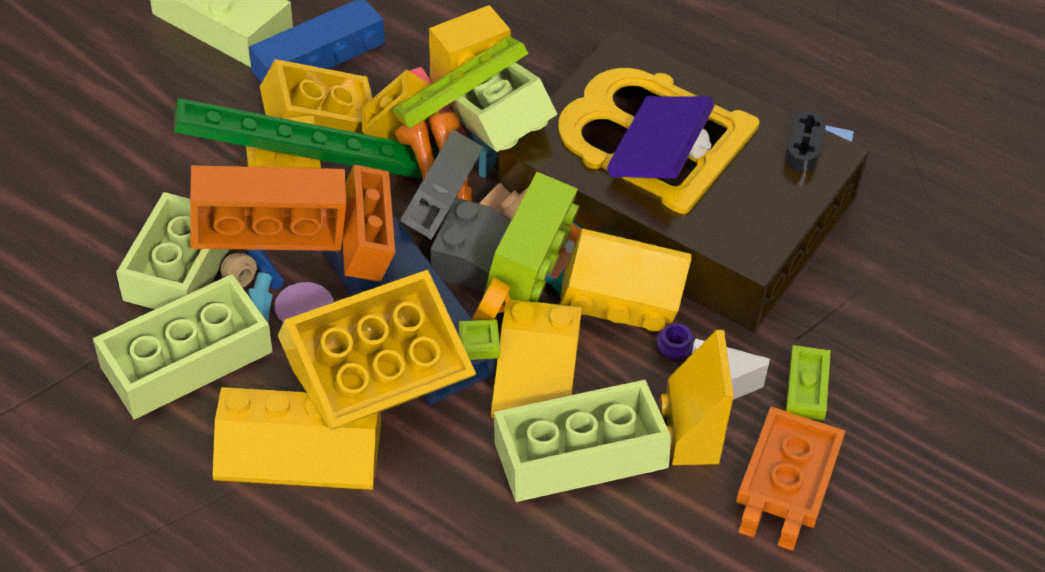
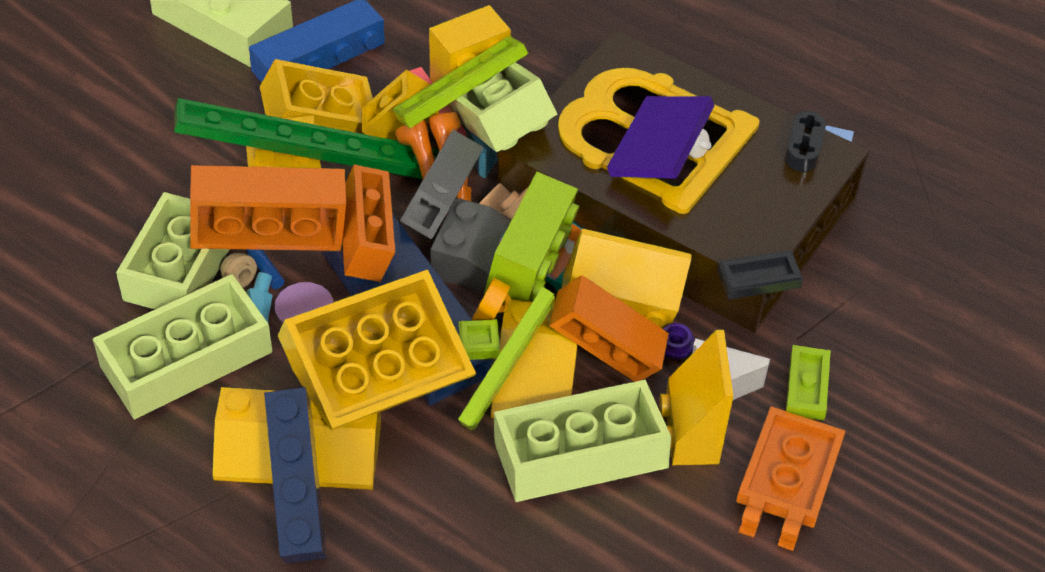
none -> dark blue brick [264,387,327,564]
none -> lime tile [458,287,555,431]
none -> orange brick [549,275,669,382]
none -> black tile [717,250,803,300]

